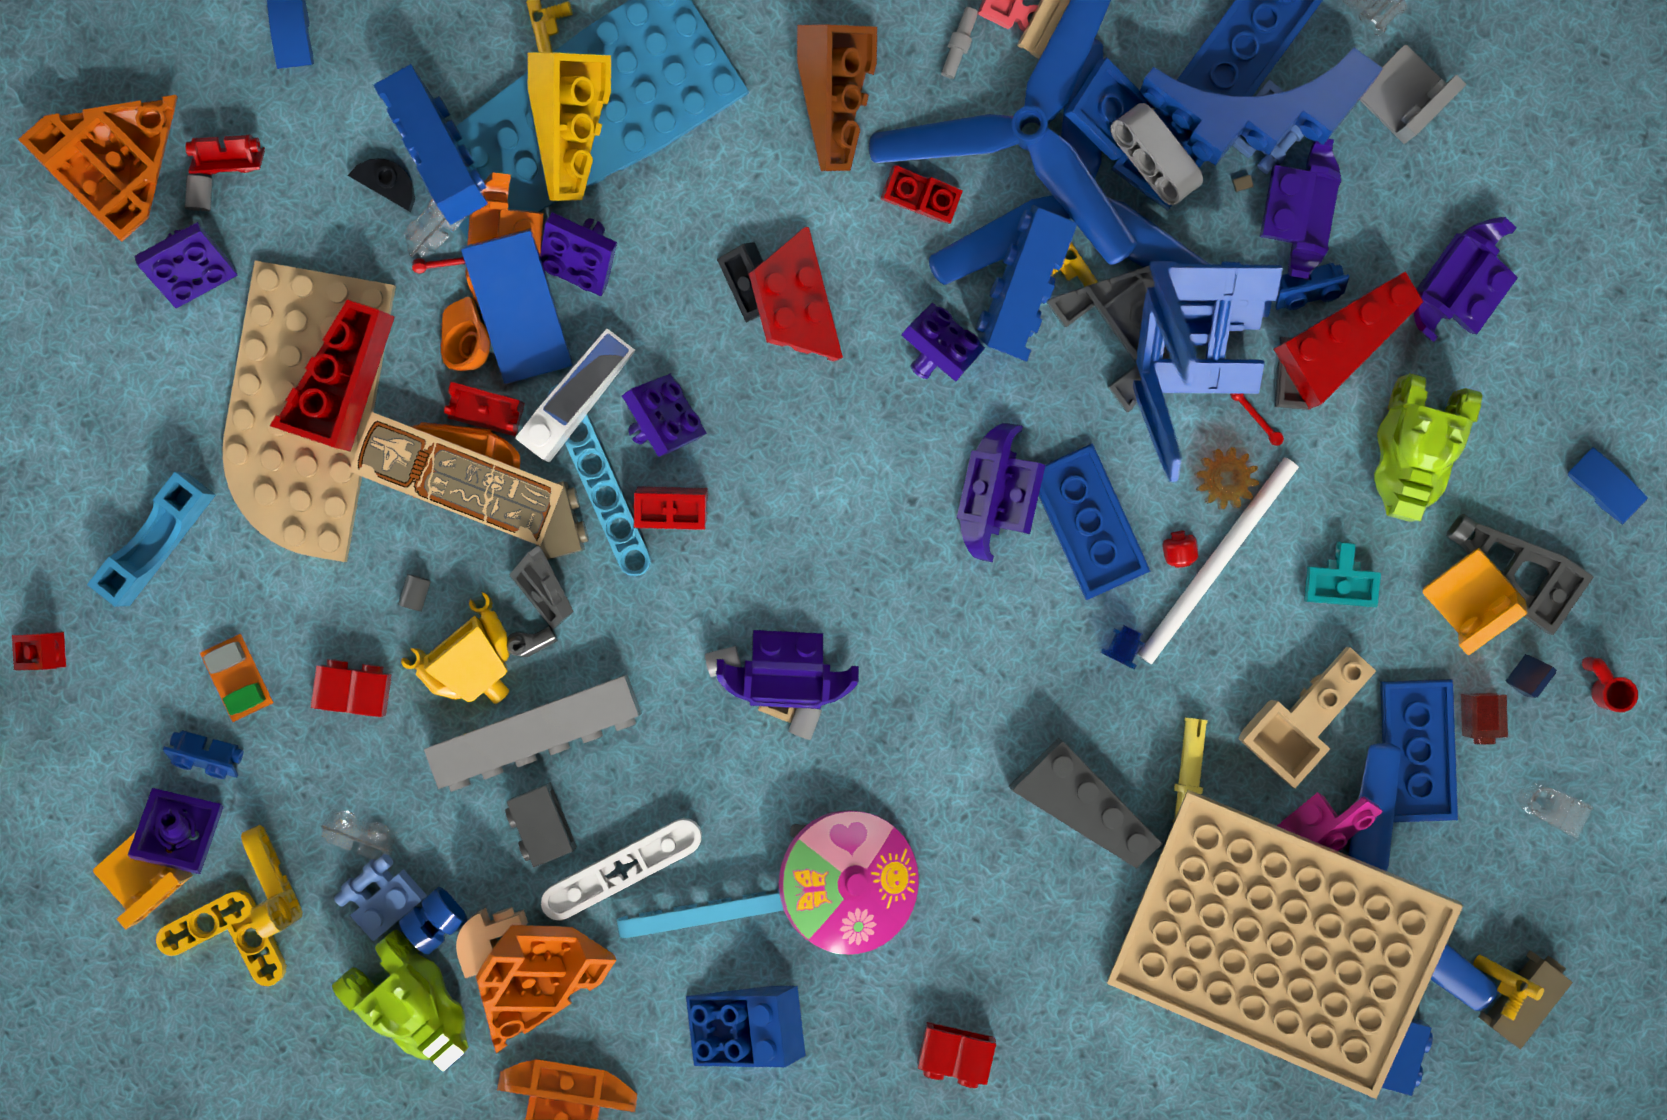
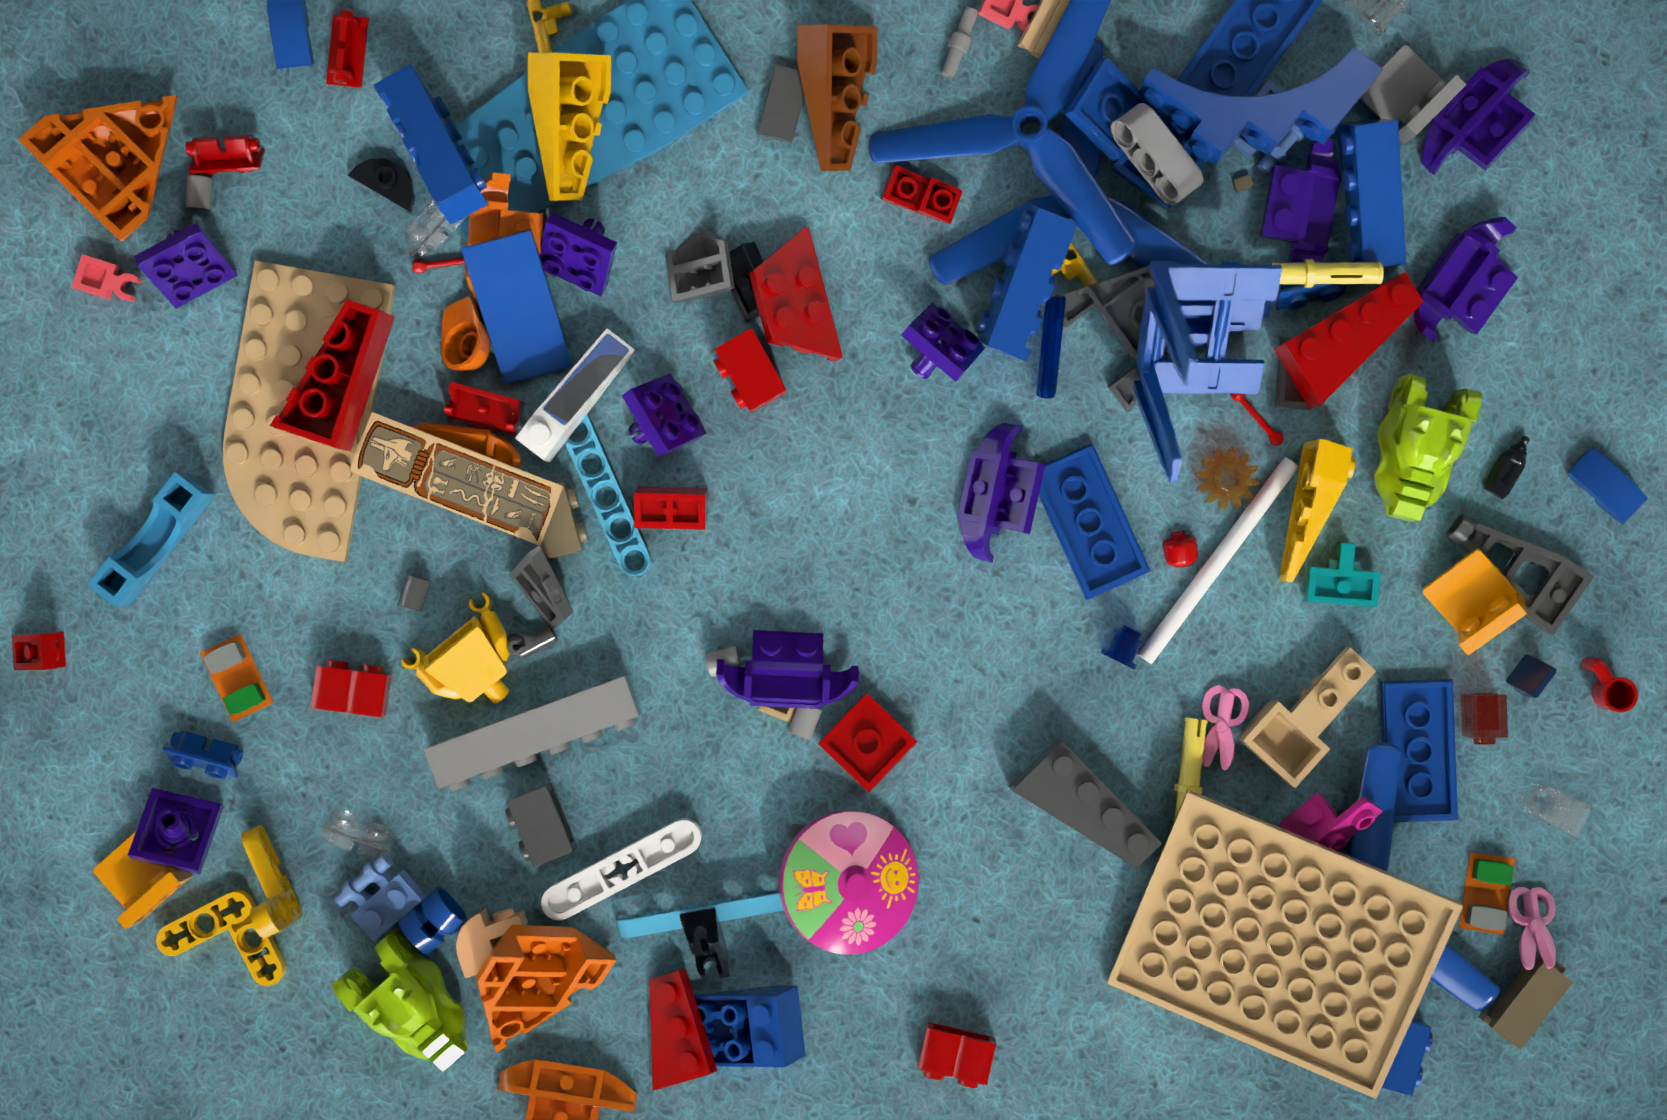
yellow hose [1473,955,1544,1021] -> none
none -> coral plate [71,254,142,302]
none -> red hinge [326,10,369,88]
none -> red wing [650,968,718,1091]
none -> dark grey slope [665,231,735,303]
none -> black hinge [680,908,730,978]
none -> red brick [713,328,787,413]
none -> dark grey tile [758,64,805,144]
none -> red plate [818,692,918,793]
none -> clear blue axle [1036,294,1066,399]
none -> bright pink piece [1202,685,1250,770]
none -> light yellow pin [1272,259,1384,288]
none -> yellow wedge [1279,439,1356,582]
none -> blue wedge [1337,118,1406,268]
none -> dark purple plate [1421,59,1536,175]
none -> piece [1459,852,1515,935]
none -> black piece [1484,436,1530,500]
none -> bright pink piece [1507,887,1556,970]

